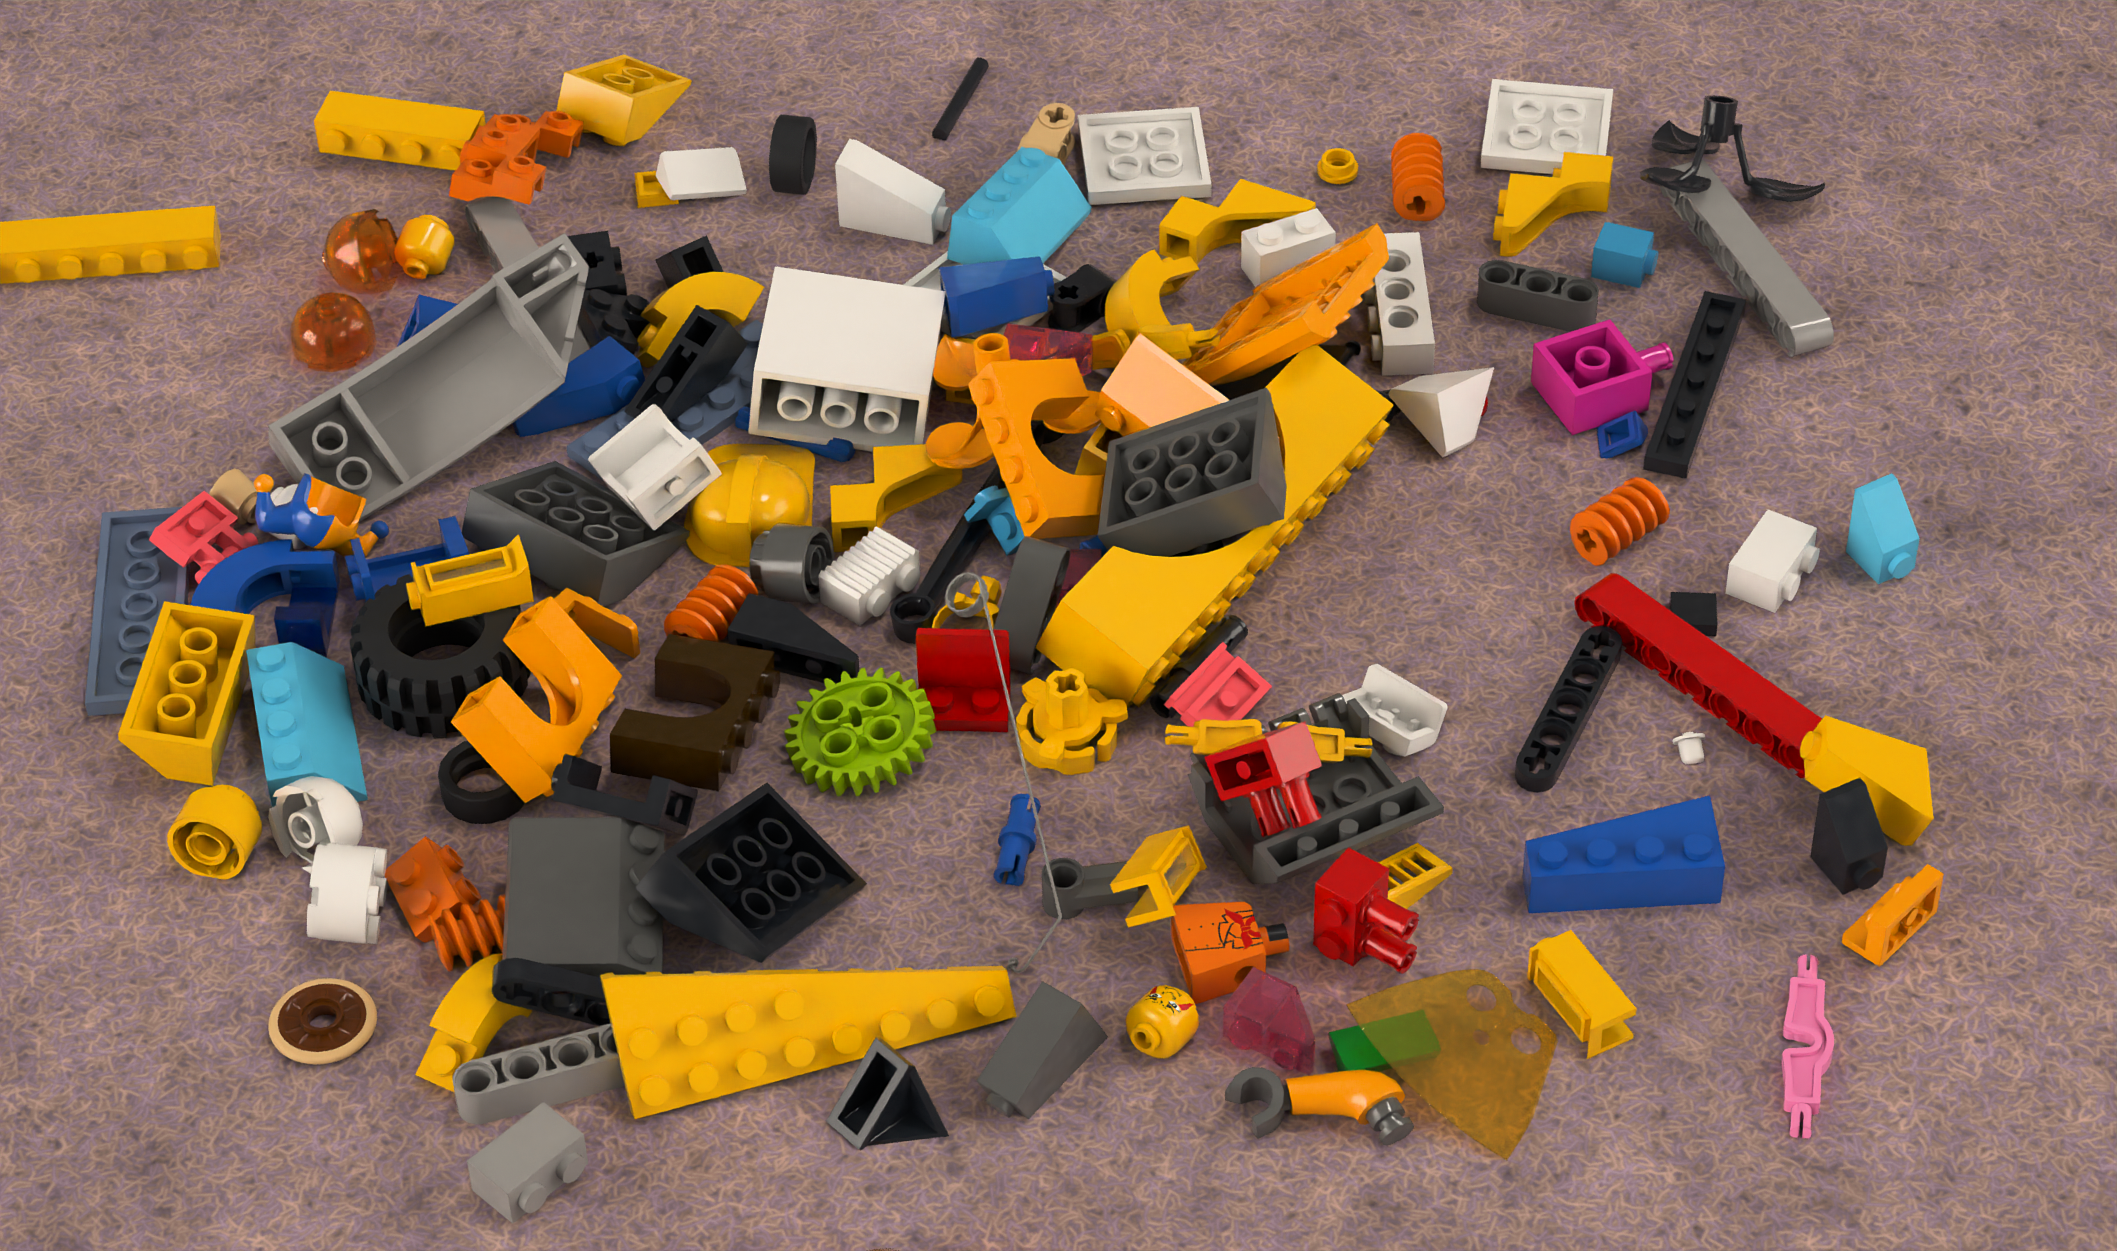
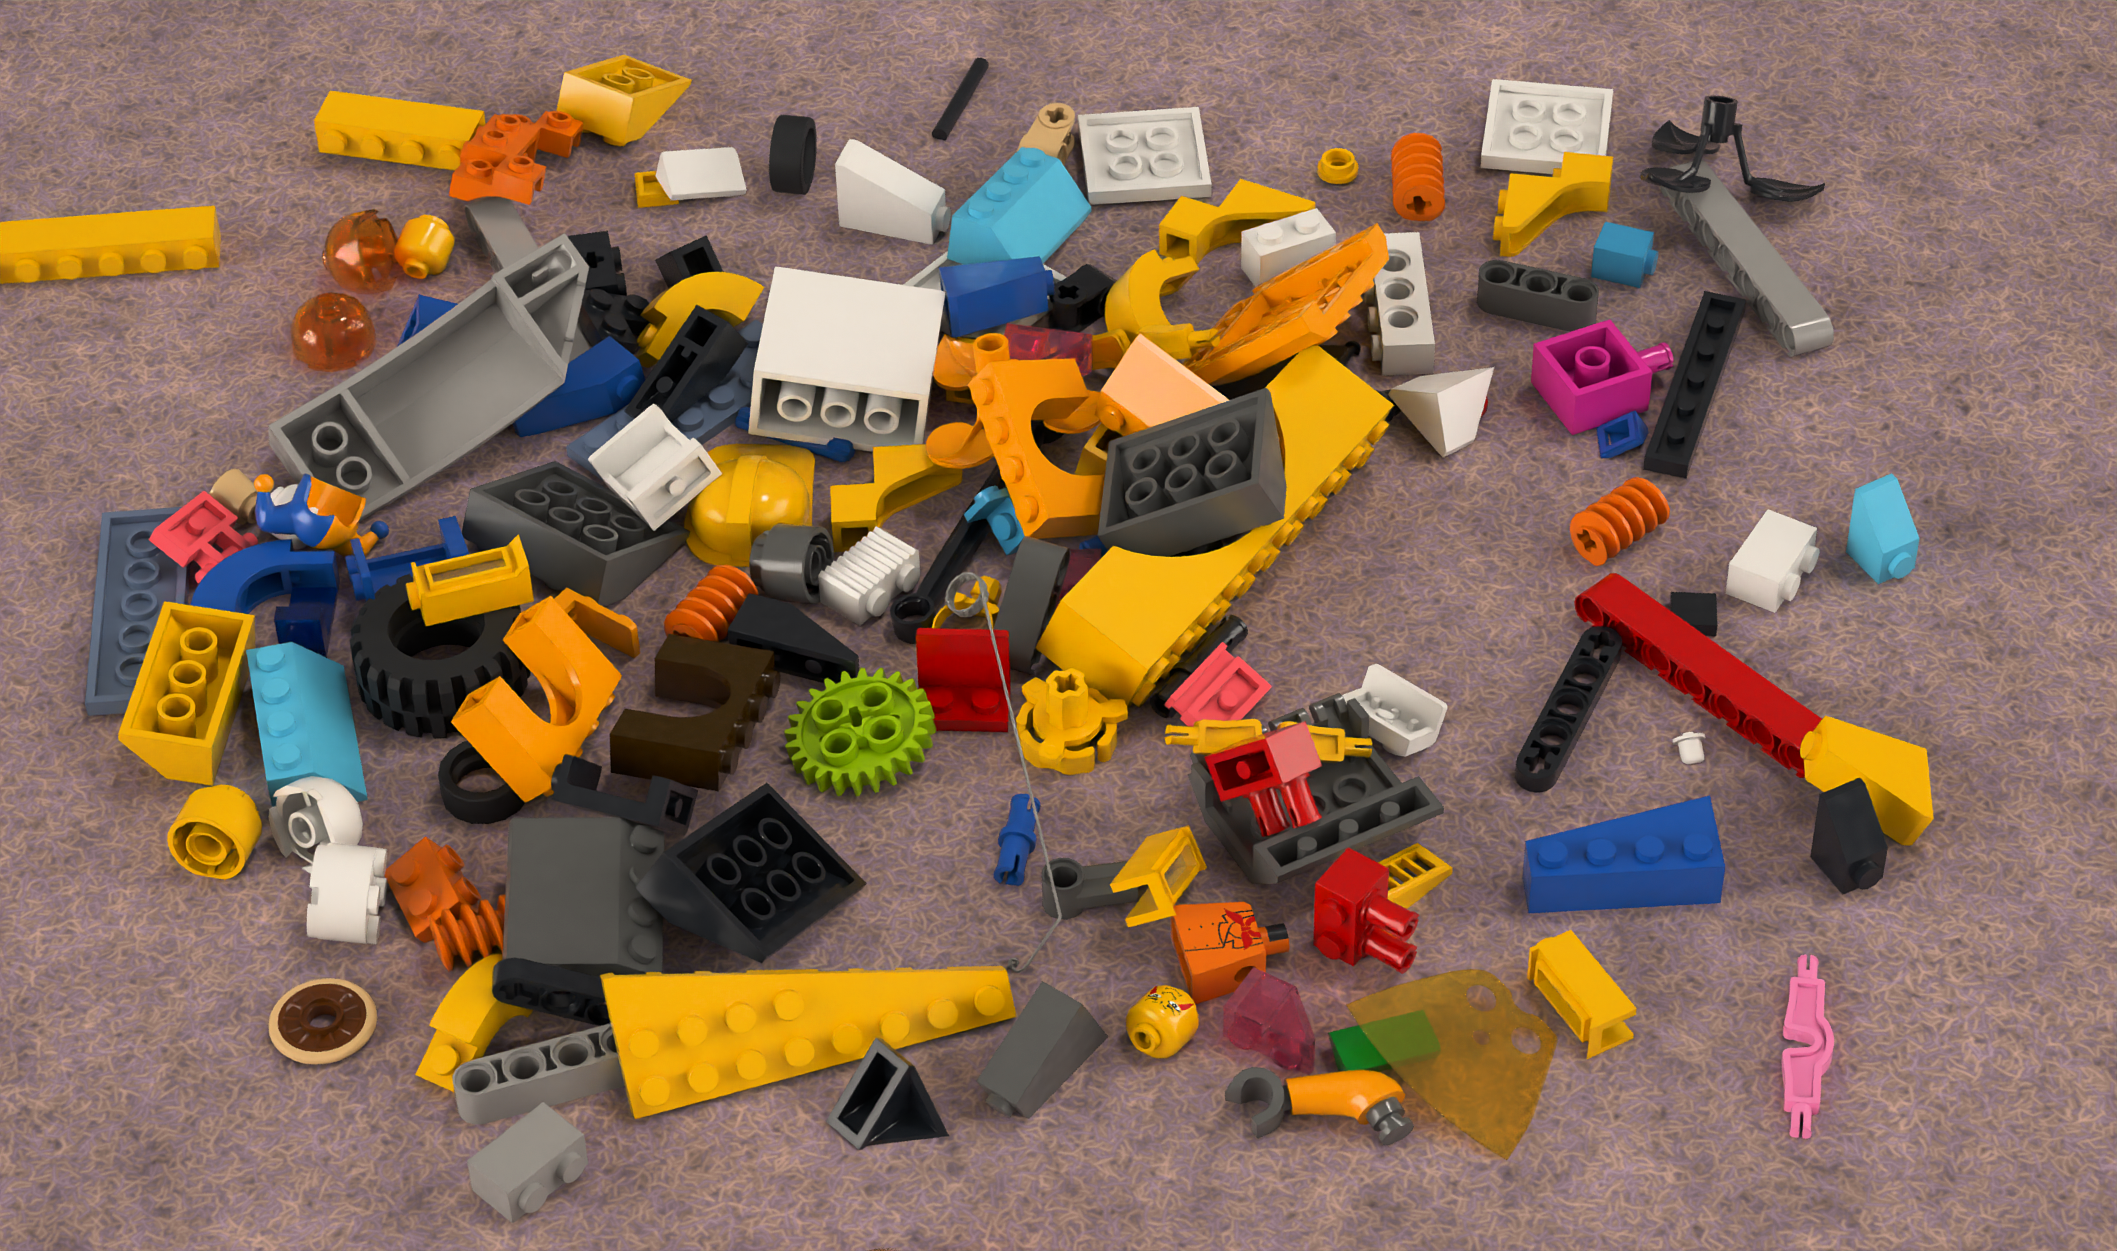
light orange bracket [1842,864,1944,967] -> none

